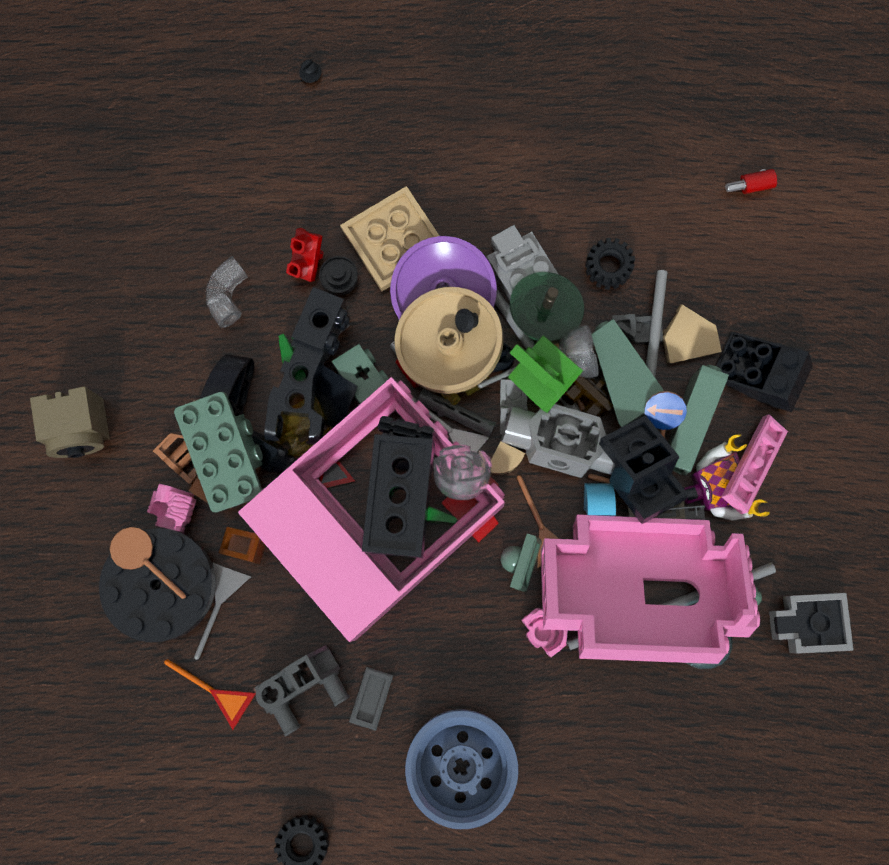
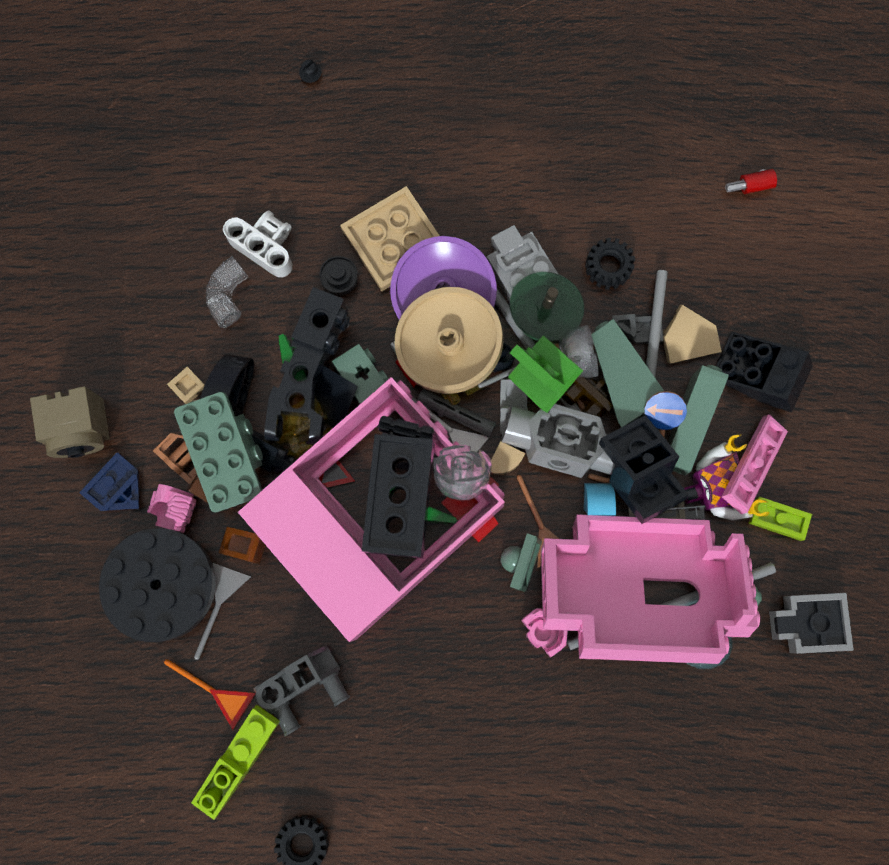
nougat piece [110,527,186,599] -> none
red hips [286,228,324,282] -> none
dark grey tile [349,667,394,731] -> none
sand blue wheel [405,709,518,829] -> none
black piece [455,309,479,333] -> none
none -> dark blue slope [79,452,139,511]
none -> tan tile [167,367,205,404]
none -> lime slope [191,705,280,820]
none -> white piece [223,211,293,277]
none -> lime plate [749,497,812,541]

